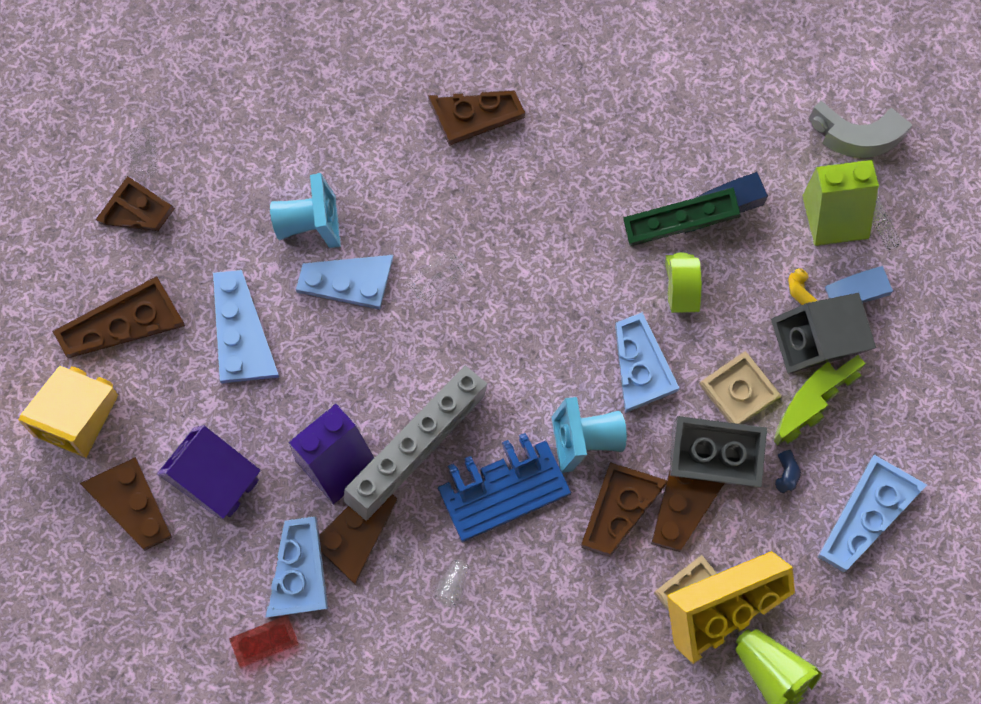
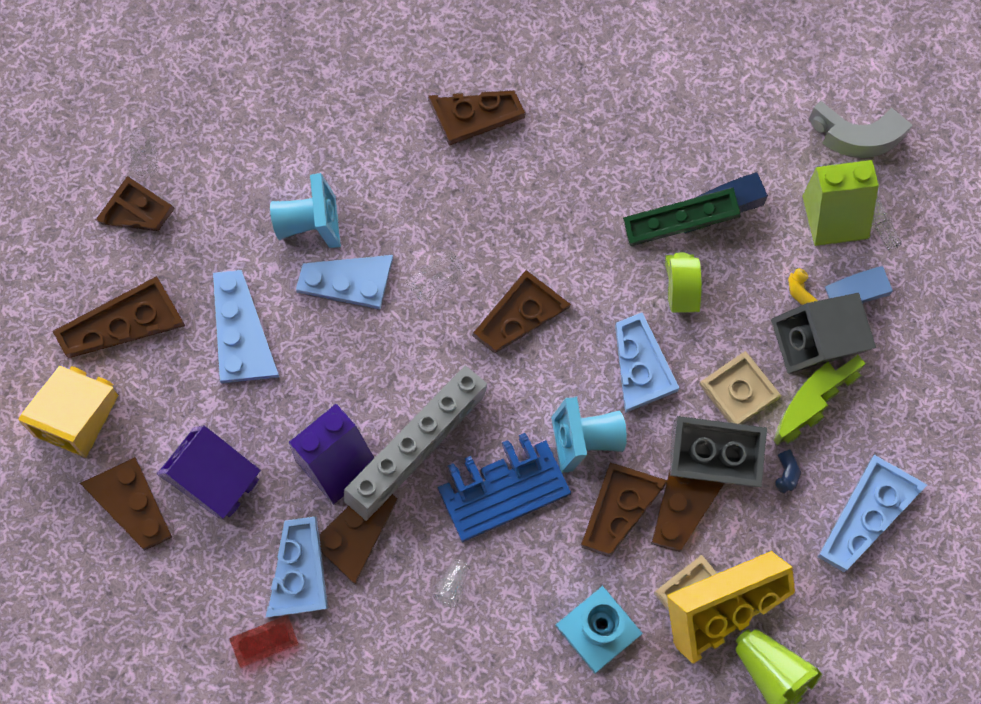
none -> reddish brown wing [472,270,571,354]
none -> medium azure plant [555,586,643,674]

